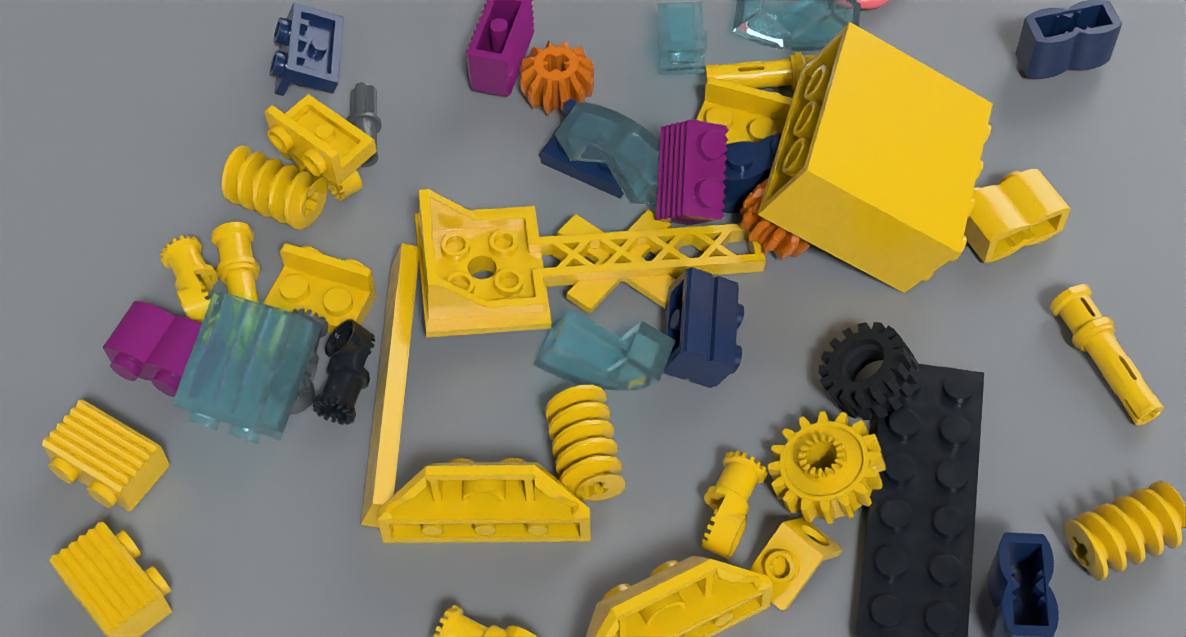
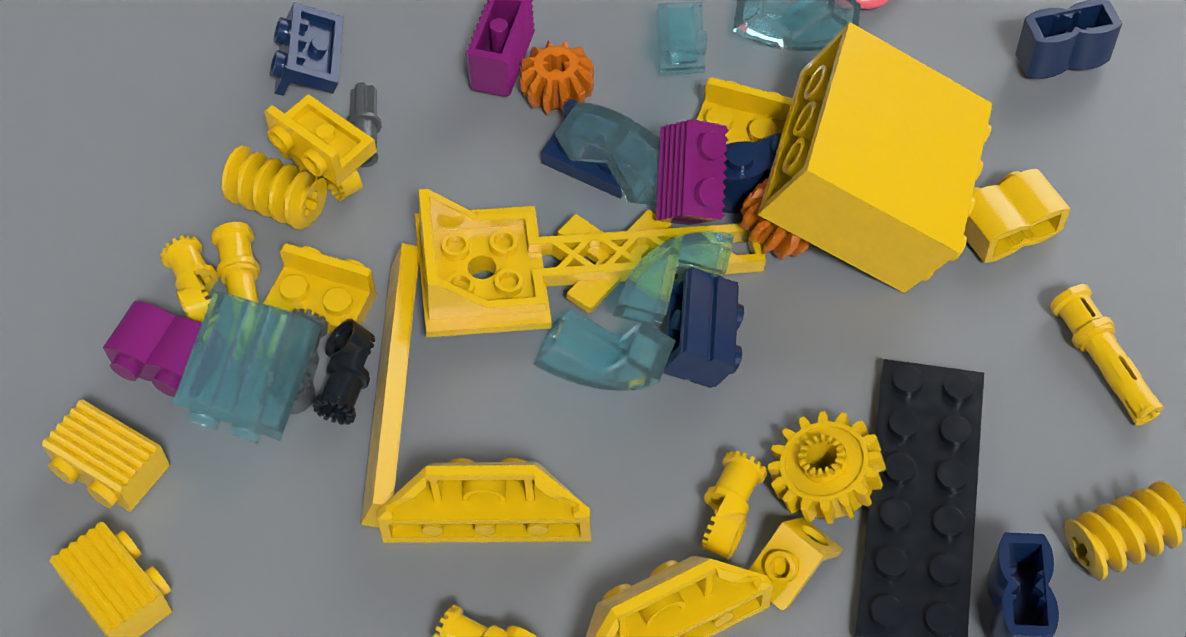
yellow piece [545,384,625,502] -> none
yellow pin [705,51,816,90] -> none
black tyre [818,322,919,420] -> none
none -> clear light blue brick [612,231,734,327]

